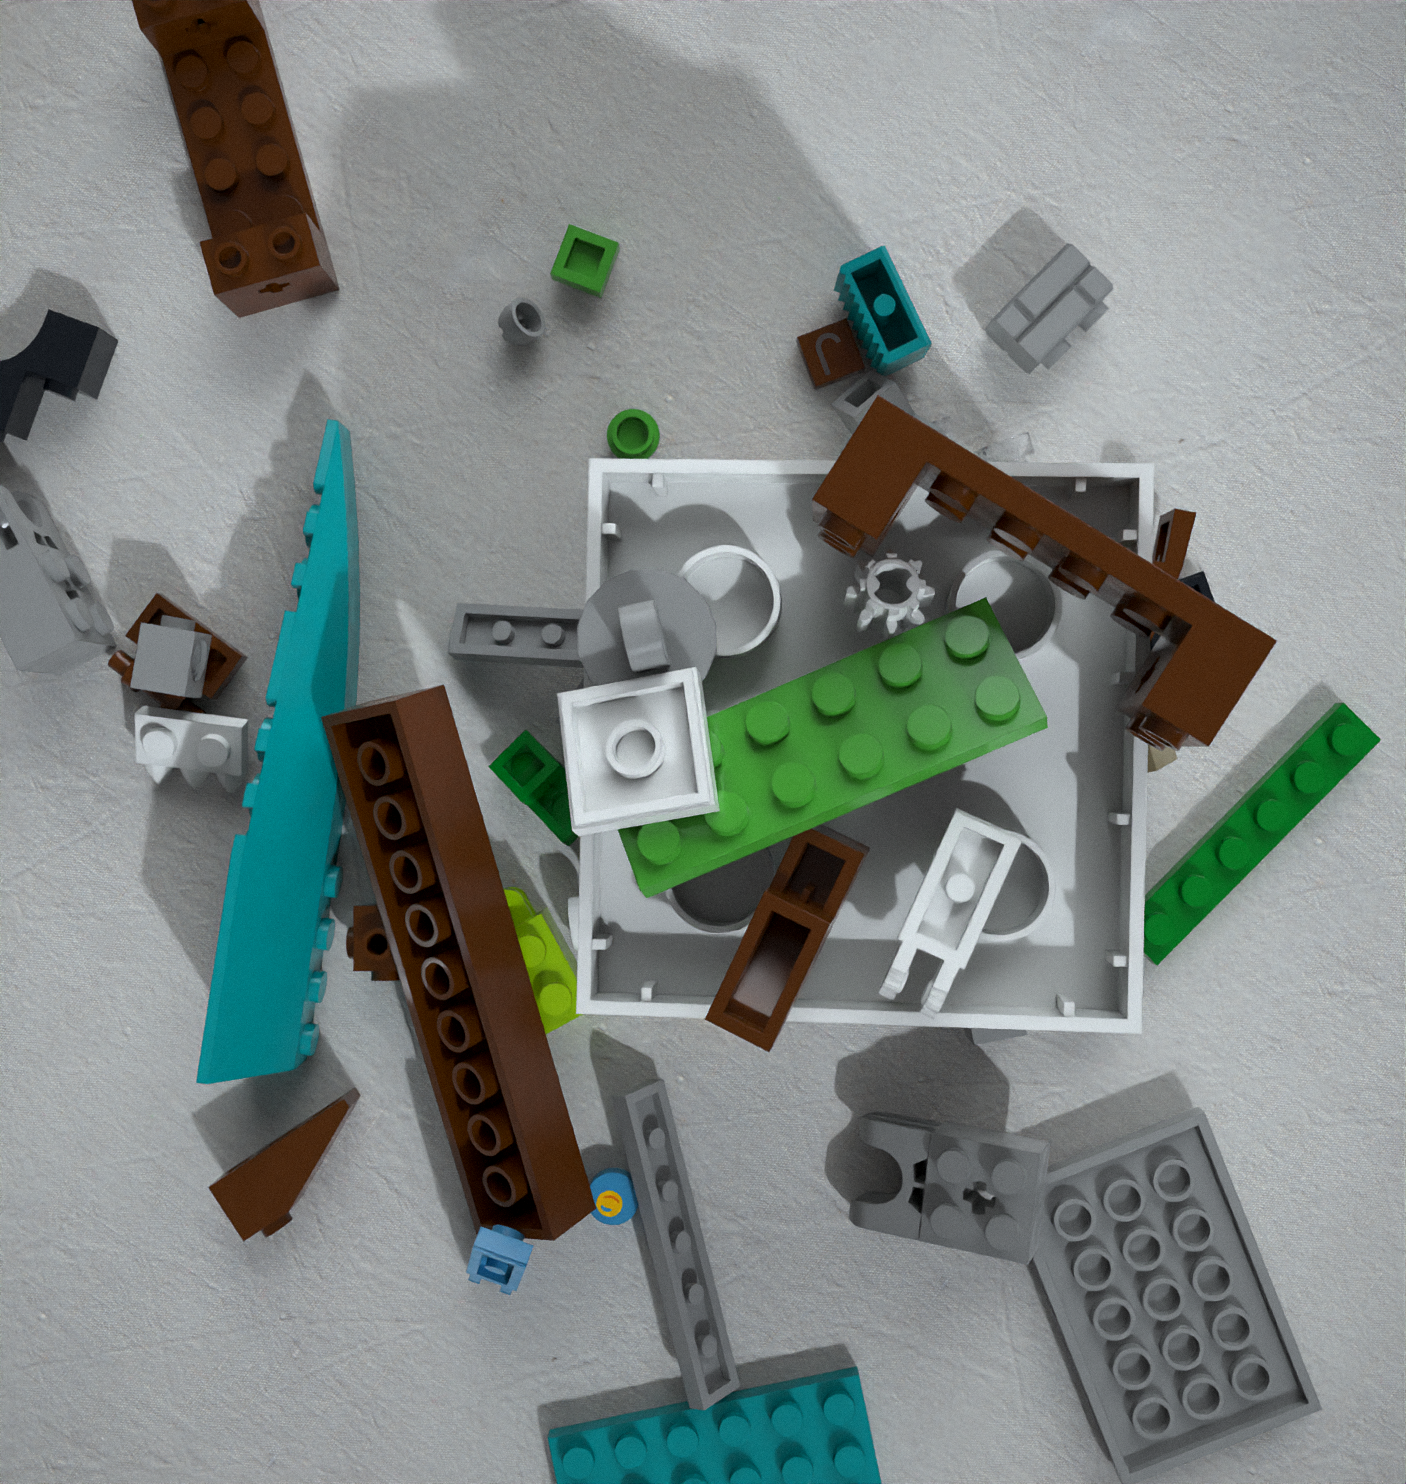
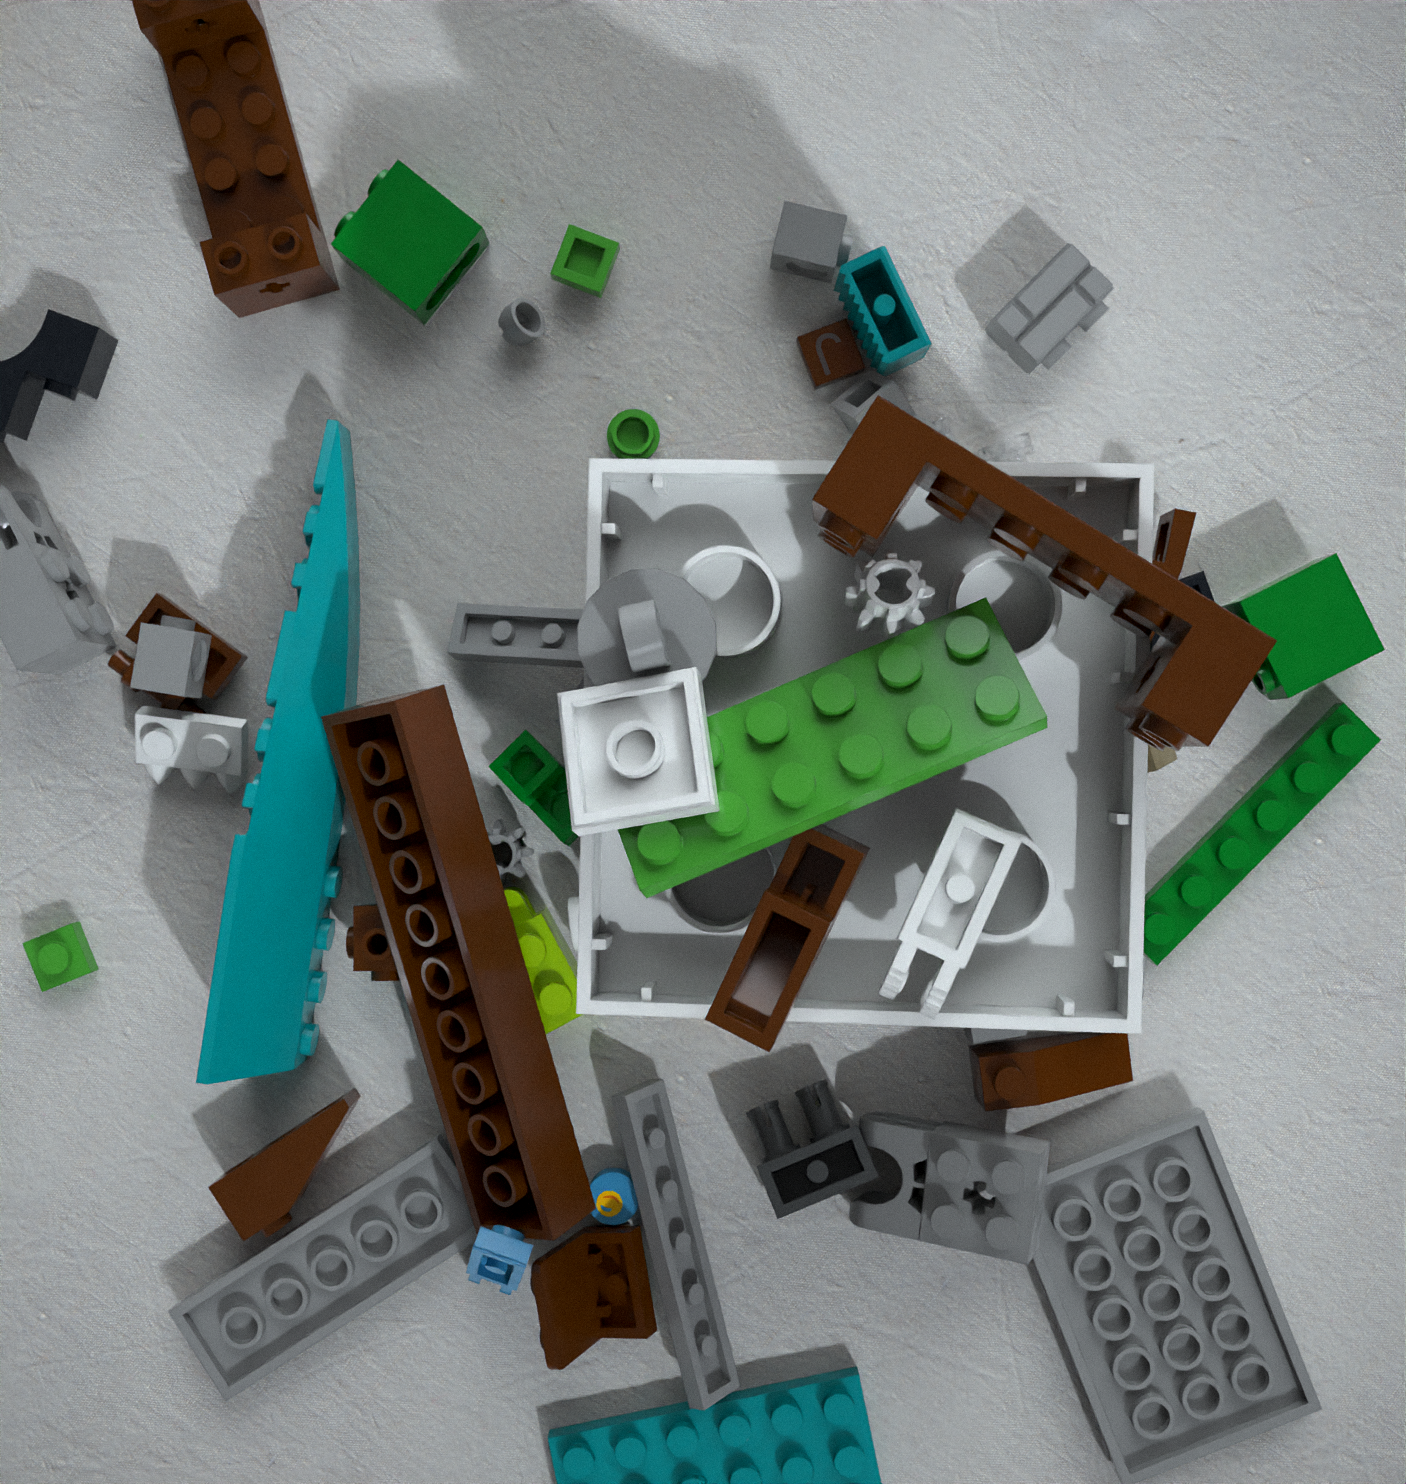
none -> bright green plate [22,921,99,992]
none -> light grey plate [168,1134,477,1401]
none -> green piece [331,159,490,326]
none -> light grey gear [487,819,534,885]
none -> reddish brown bracket [530,1225,657,1370]
none -> dark grey brick [746,1079,879,1219]
none -> light grey brick [770,201,853,283]
none -> reddish brown slope [968,1032,1133,1112]
none -> green piece [1222,553,1385,700]

